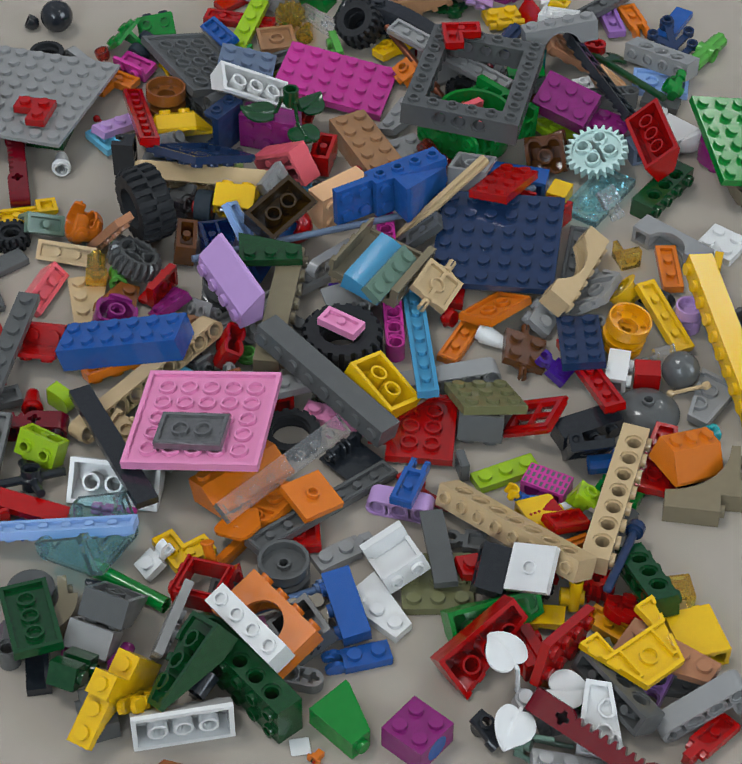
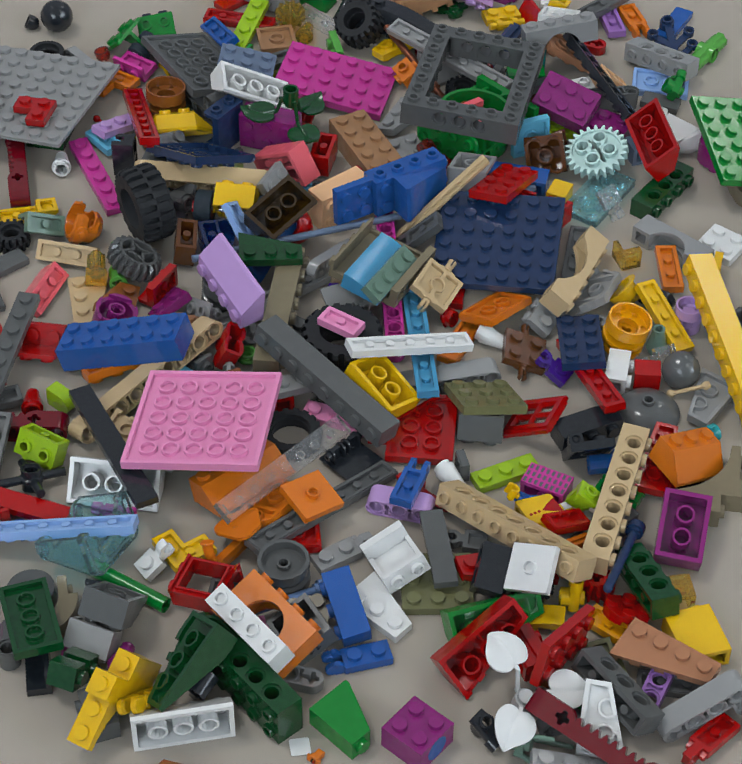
nougat wing [86,211,134,251] -> none
light grey wing [149,578,194,662] -> none
flat silver tile [152,412,231,451] -> none
red plate [441,21,481,50] -> none
yellow wing [578,595,685,691] -> none
dark green piece [592,52,667,102] -> none
none -> dark pink plate [68,137,121,217]
none -> white plate [344,332,474,359]
none -> white cone [434,459,465,483]
none -> medium azure plate [511,114,550,159]
none -> sand green cone [646,324,667,356]
none -> magenta brick [653,487,713,571]

